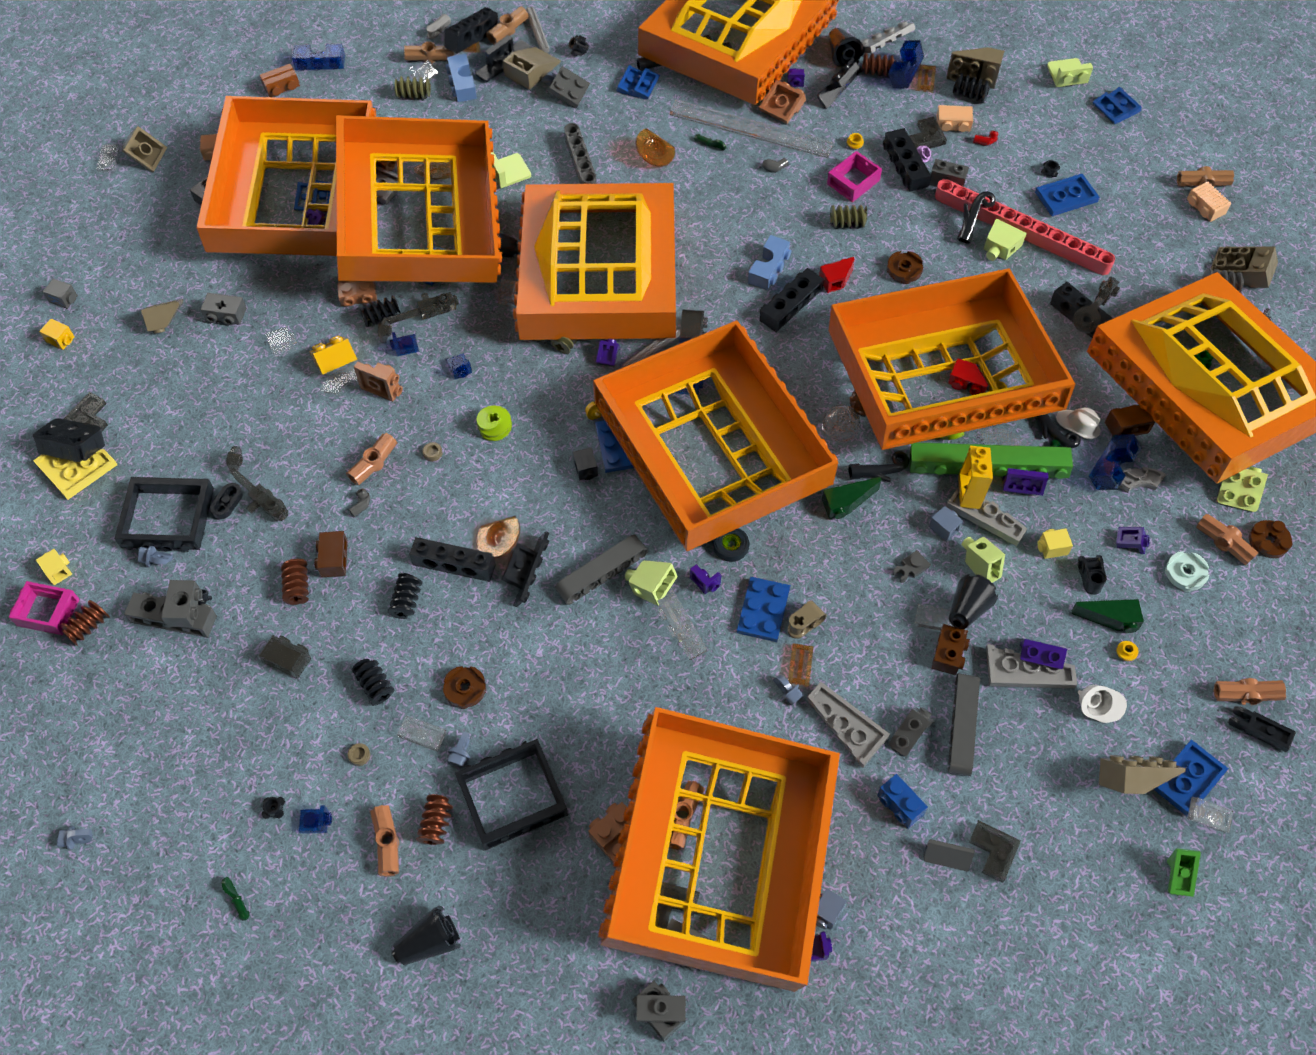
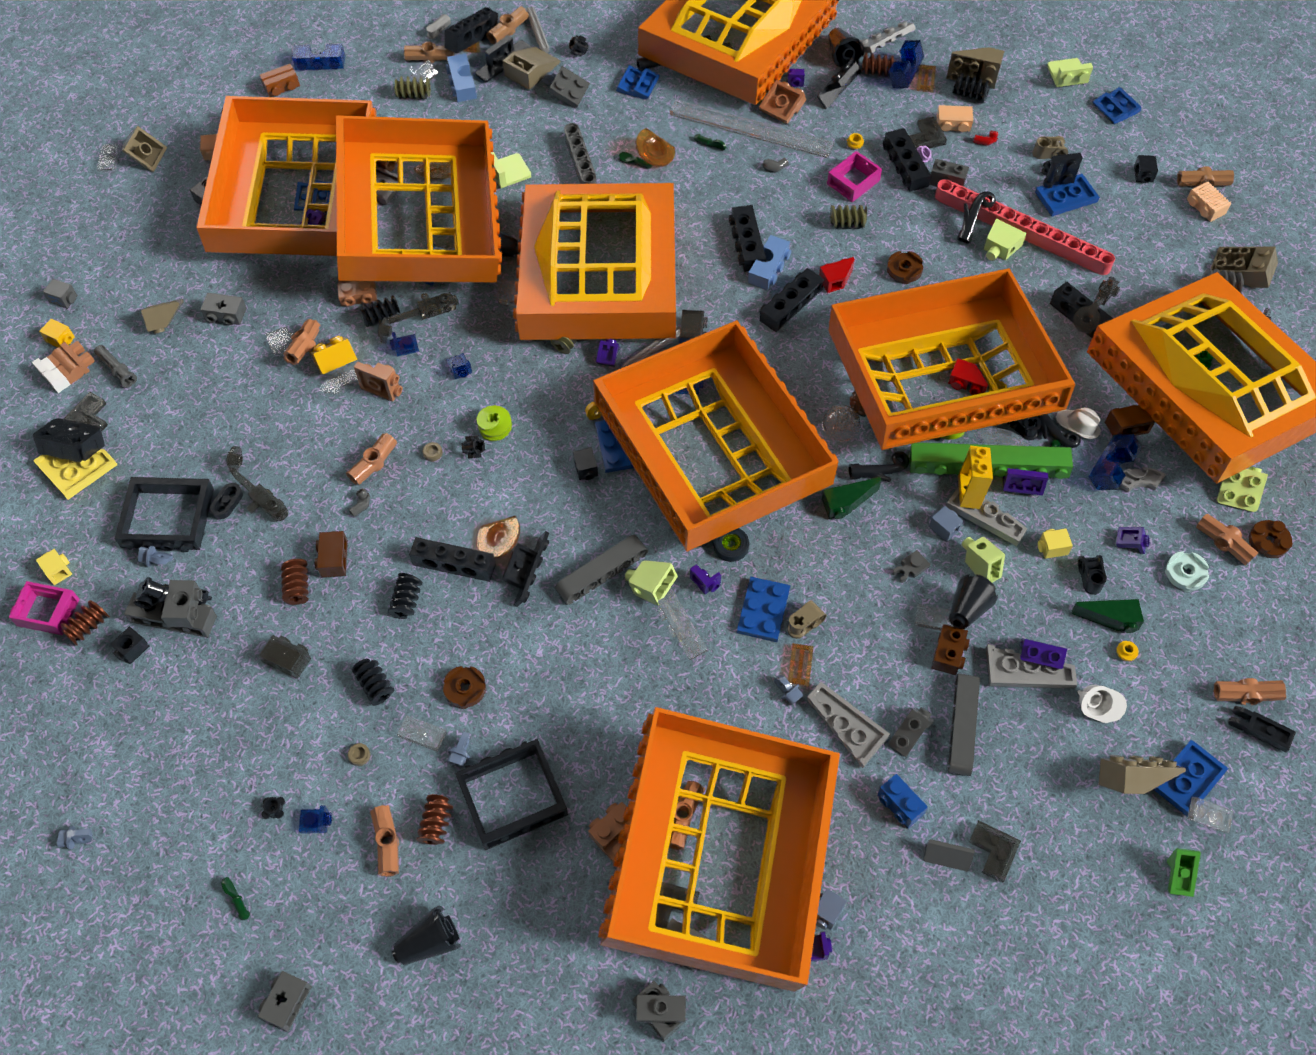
none -> nougat hips [32,341,95,393]
none -> dark grey pin [94,345,137,388]
none -> black brick [110,626,150,664]
none -> black piece [133,577,169,609]
none -> dark grey brick [257,971,312,1032]
none -> nougat piece [283,319,320,365]
none -> black gear [461,435,486,459]
none -> dark green piece [619,152,653,169]
none -> black brick [729,205,766,272]
none -> black piece [1006,416,1041,440]
none -> dark tan piece [1032,136,1068,159]
none -> black plate [1043,153,1083,188]
none -> black brick [1134,155,1158,183]

